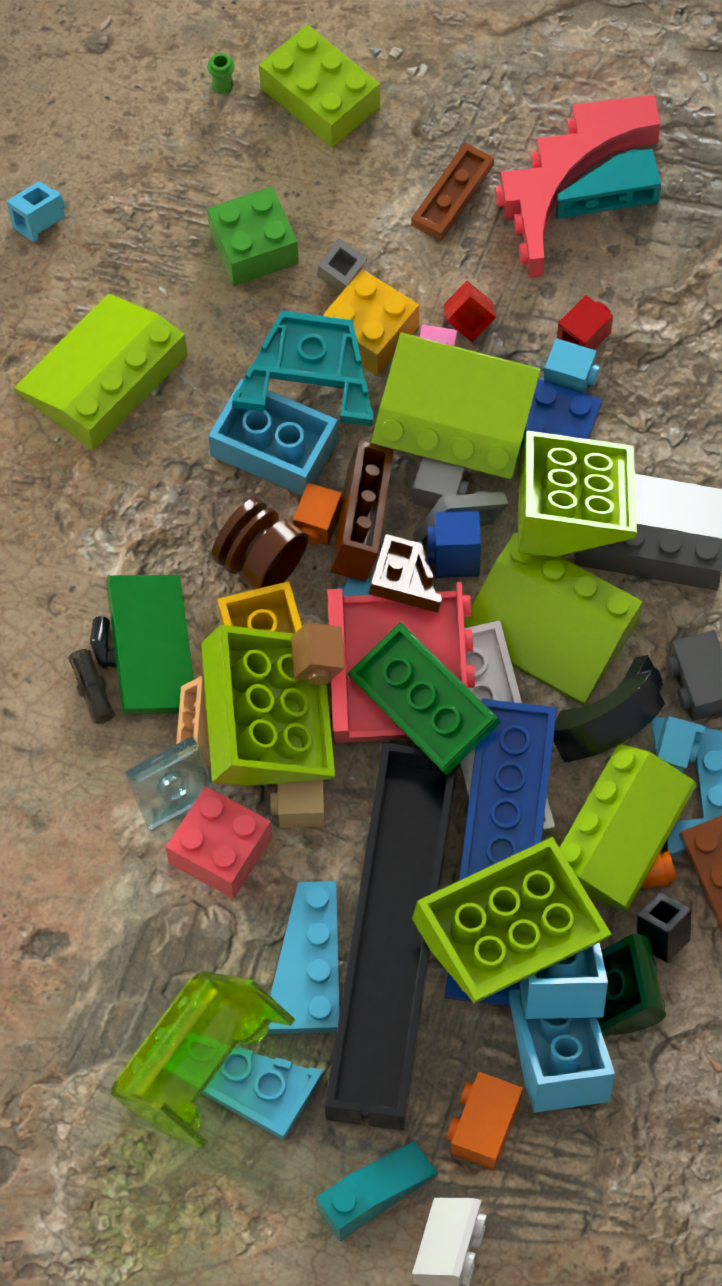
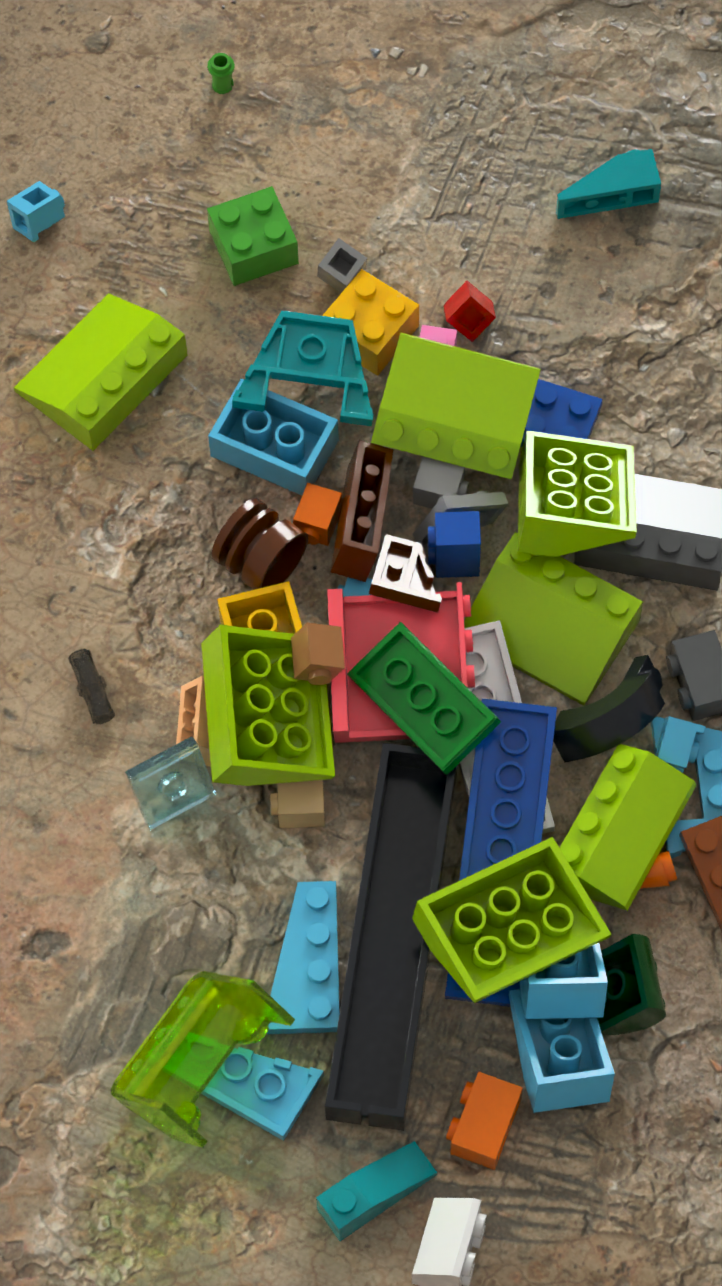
black arm [90,616,117,670] -> none
green tile [106,575,194,715] -> none
coral brick [166,786,273,899] -> none
lime brick [259,24,380,148] -> none
dark orange plate [411,143,494,241] -> none
coral arch [495,95,660,278] -> none
medium azure brick [544,338,600,393] -> none
red brick [557,295,613,350] -> none
black brick [637,892,692,963] -> none

